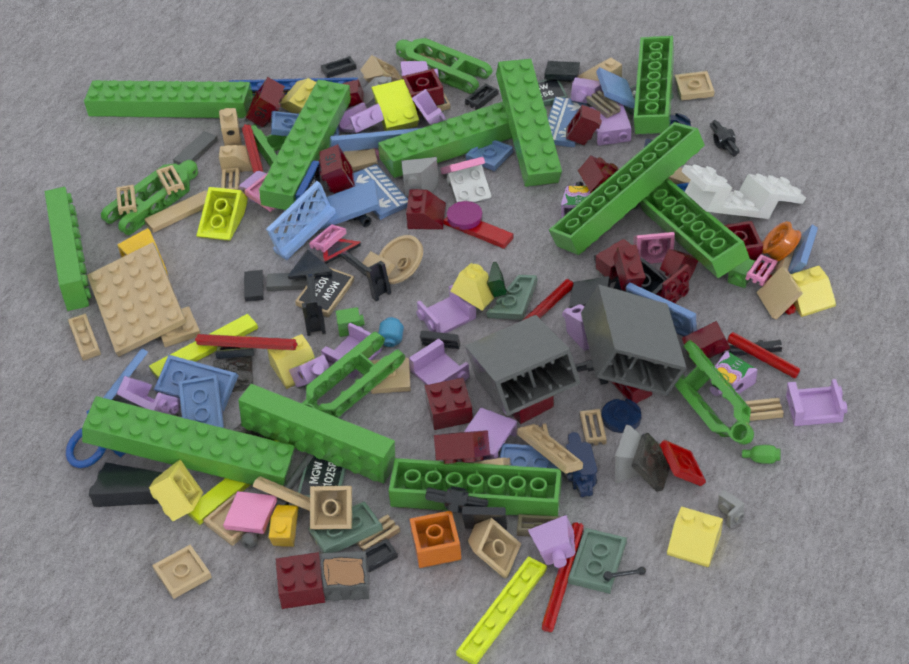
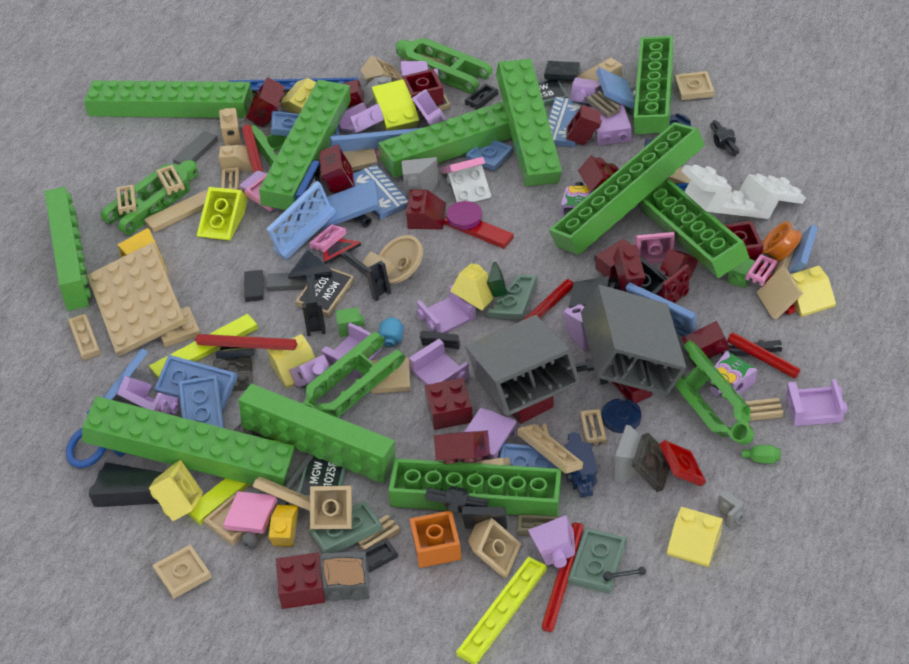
black tile [321,56,357,78] -> none

